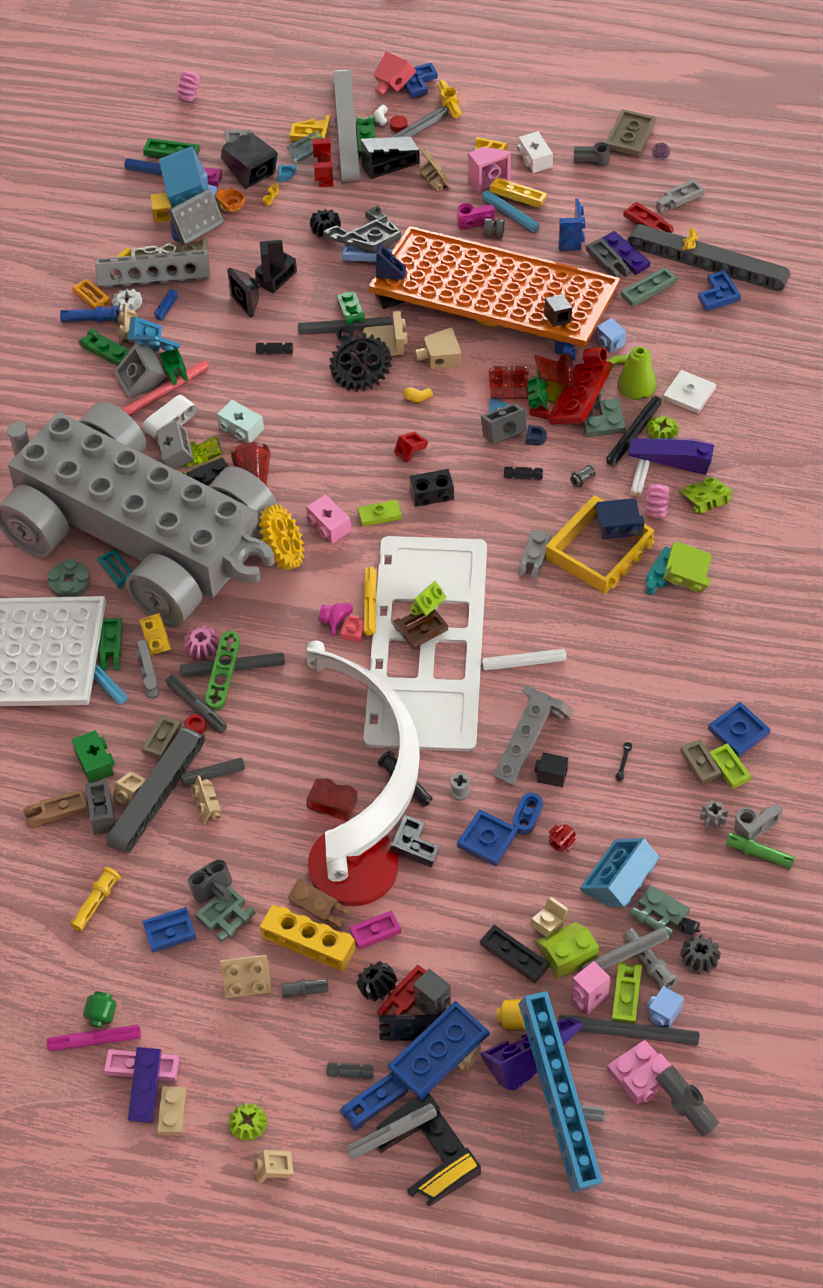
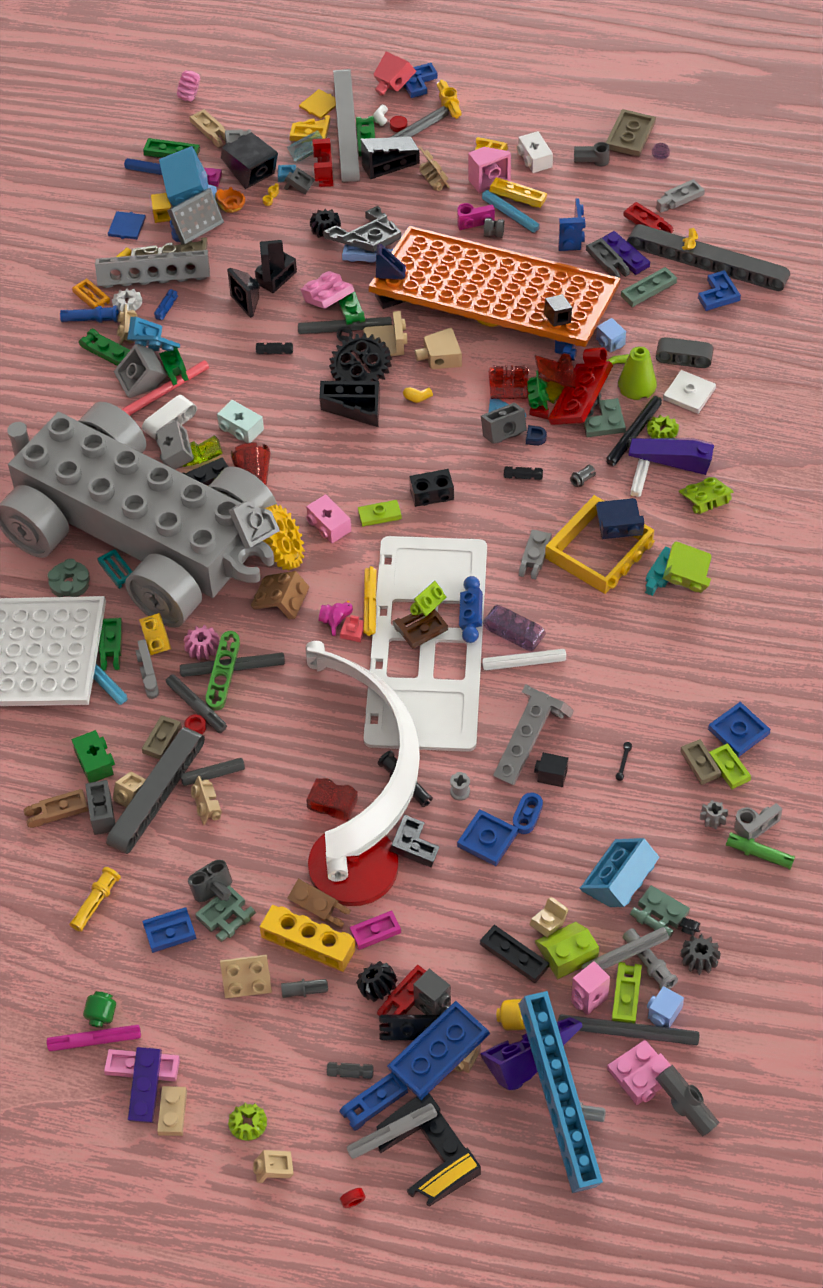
red bracket [394,431,428,462] -> none
red gear [548,824,576,852] -> none
bright pink gear [646,483,670,518] -> none
none -> blue piece [108,211,146,240]
none -> tan hinge [189,109,225,147]
none -> light grey plate [229,501,280,549]
none -> medium nougat bracket [251,571,309,619]
none -> dark grey bracket [284,167,315,195]
none -> yellow piece [299,89,336,119]
none -> bright pink plate [301,271,354,309]
none -> black wedge [319,381,380,427]
none -> red tile [340,1188,366,1208]
none -> blue plate [459,576,483,643]
none -> clear purple beam [483,605,546,651]
none -> dark grey beam [656,337,714,368]

